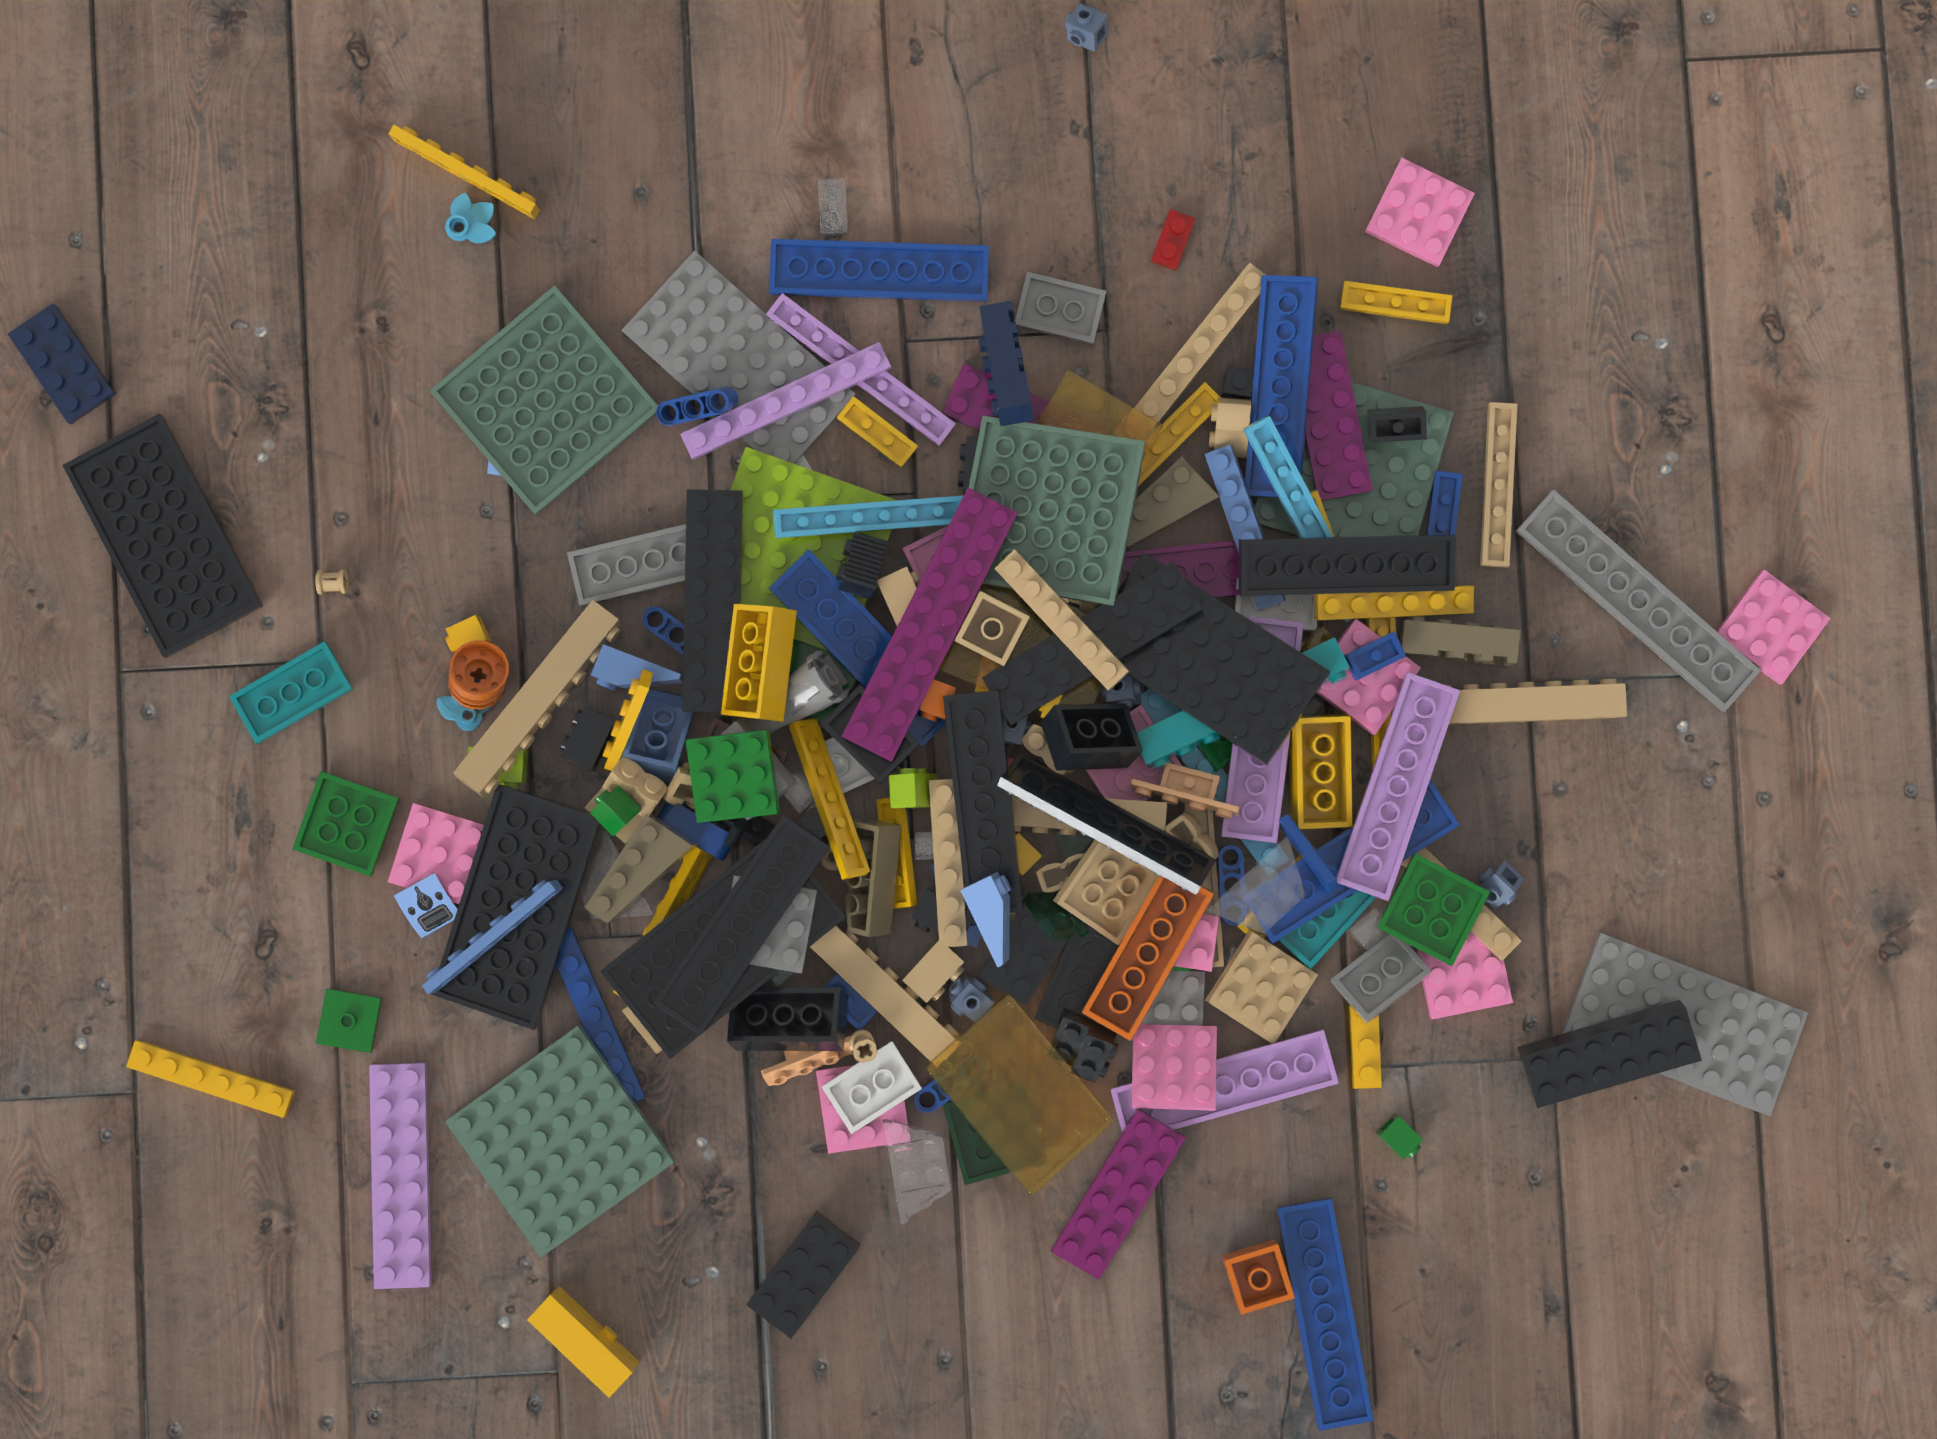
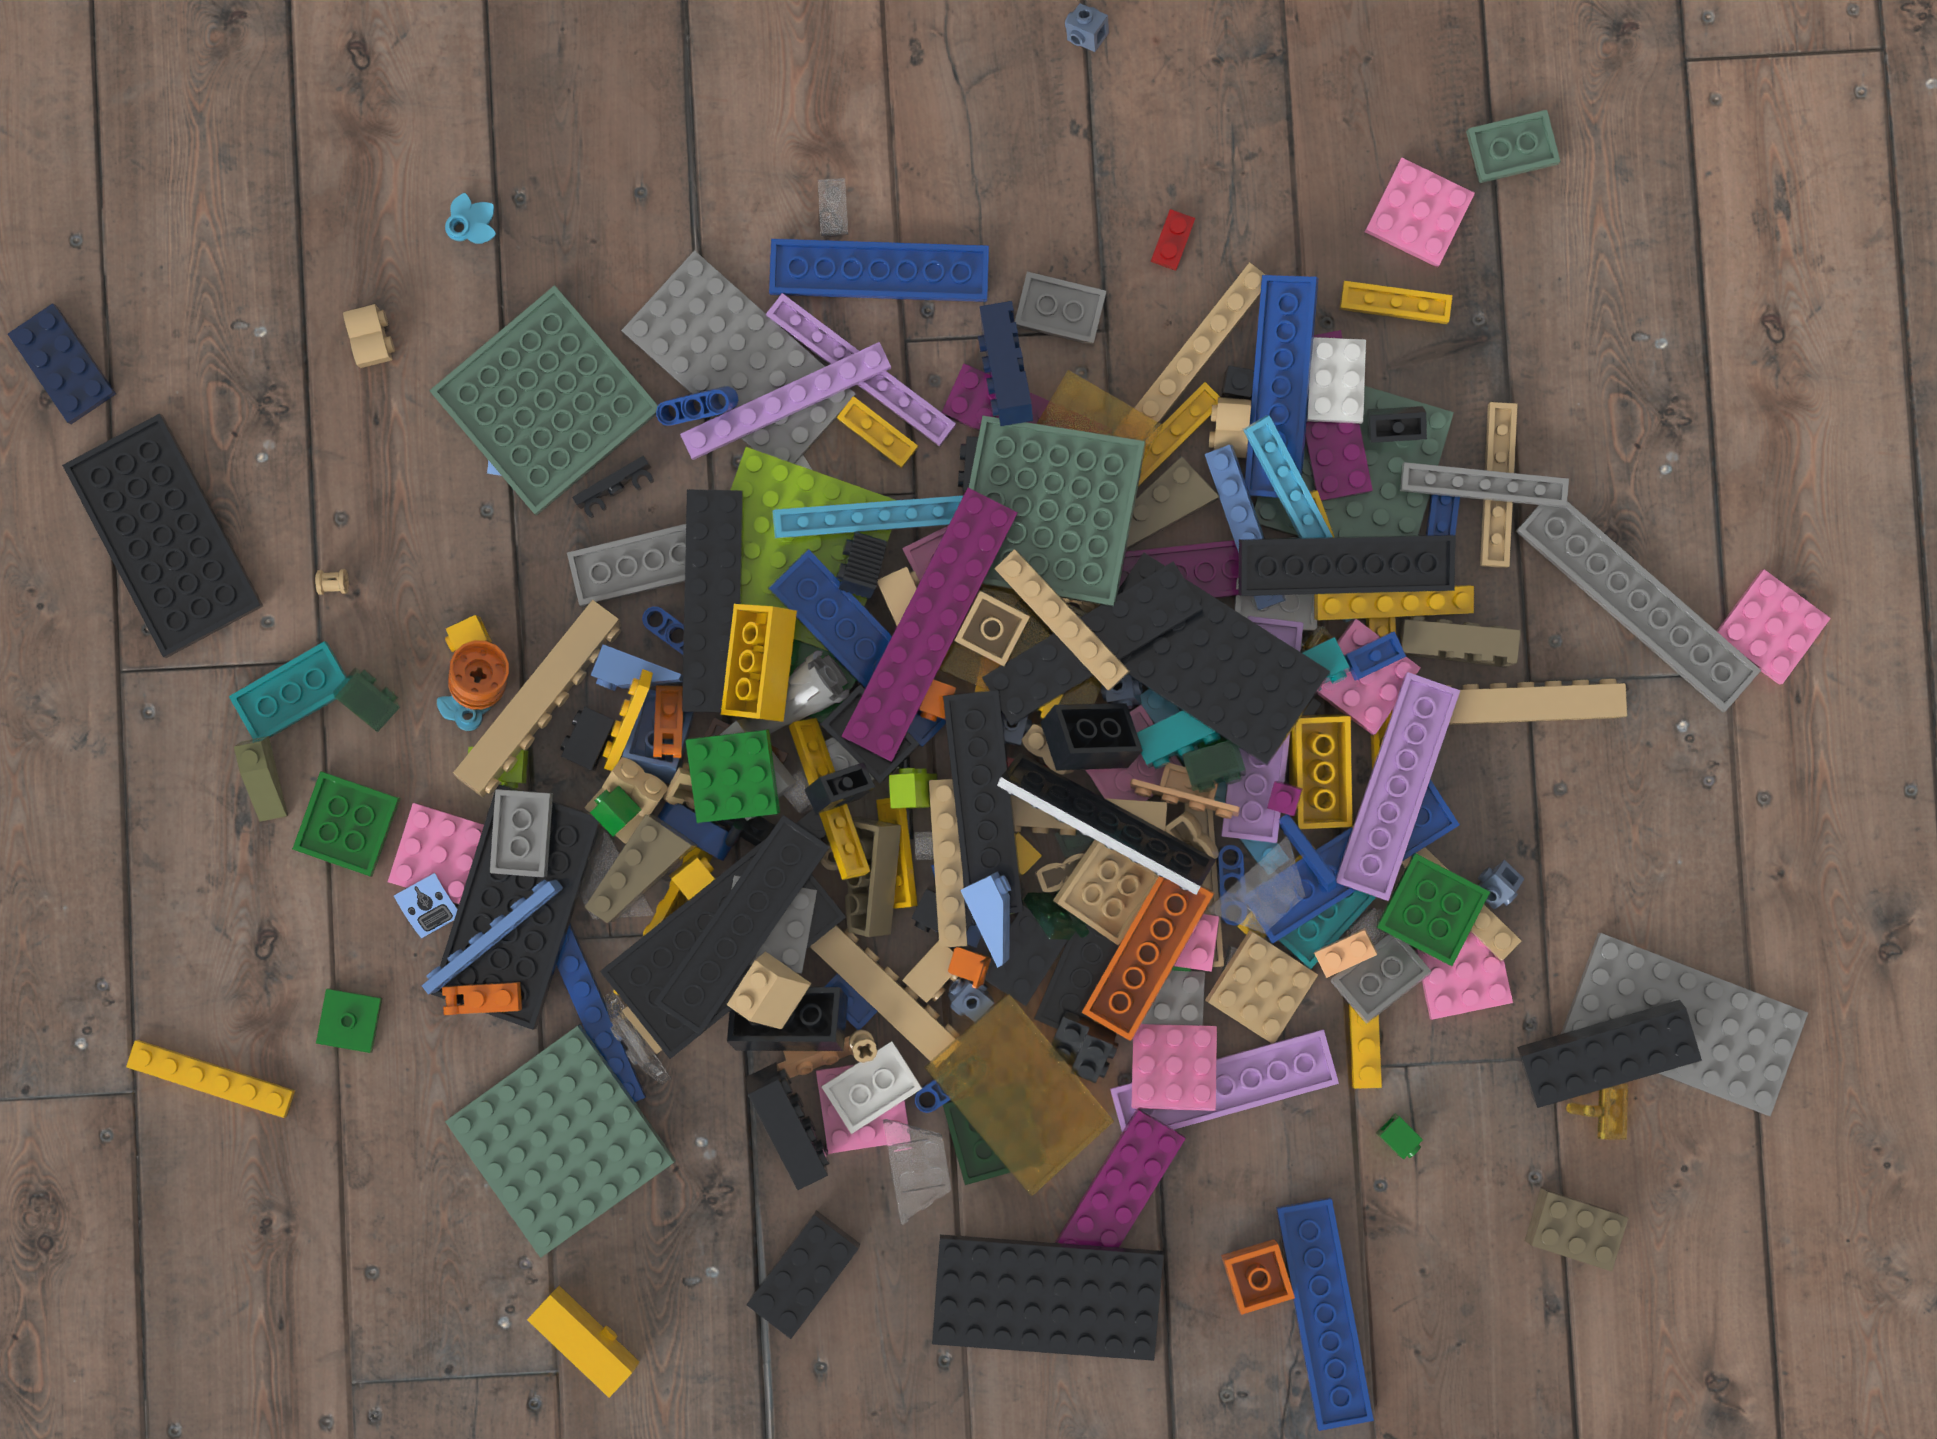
lavender plate [369,1062,432,1289] -> none
yellow plate [388,125,540,220] -> none
none -> olive slope [234,736,288,822]
none -> clear green brick [333,667,400,732]
none -> tan brick [343,304,395,368]
none -> orange plate [442,982,522,1015]
none -> light grey plate [490,789,553,877]
none -> black plate [572,456,654,518]
none -> clear wing [604,990,671,1085]
none -> orange plate [653,685,683,758]
none -> yellow brick [669,855,715,900]
none -> tan slope [727,951,812,1029]
none -> black brick [746,1062,830,1190]
none -> black brick [804,762,875,815]
none -> black plate [932,1234,1164,1361]
none -> orange bracket [948,947,991,989]
none -> clear green brick [1182,741,1246,793]
none -> magenta plate [1267,781,1303,816]
none -> white plate [1307,337,1366,424]
none -> light nougat plate [1314,928,1377,978]
none -> light grey plate [1400,462,1569,507]
none -> sand green plate [1466,110,1561,183]
none -> dark tan brick [1524,1188,1628,1272]
none -> clear yellow plate [1566,1083,1628,1140]

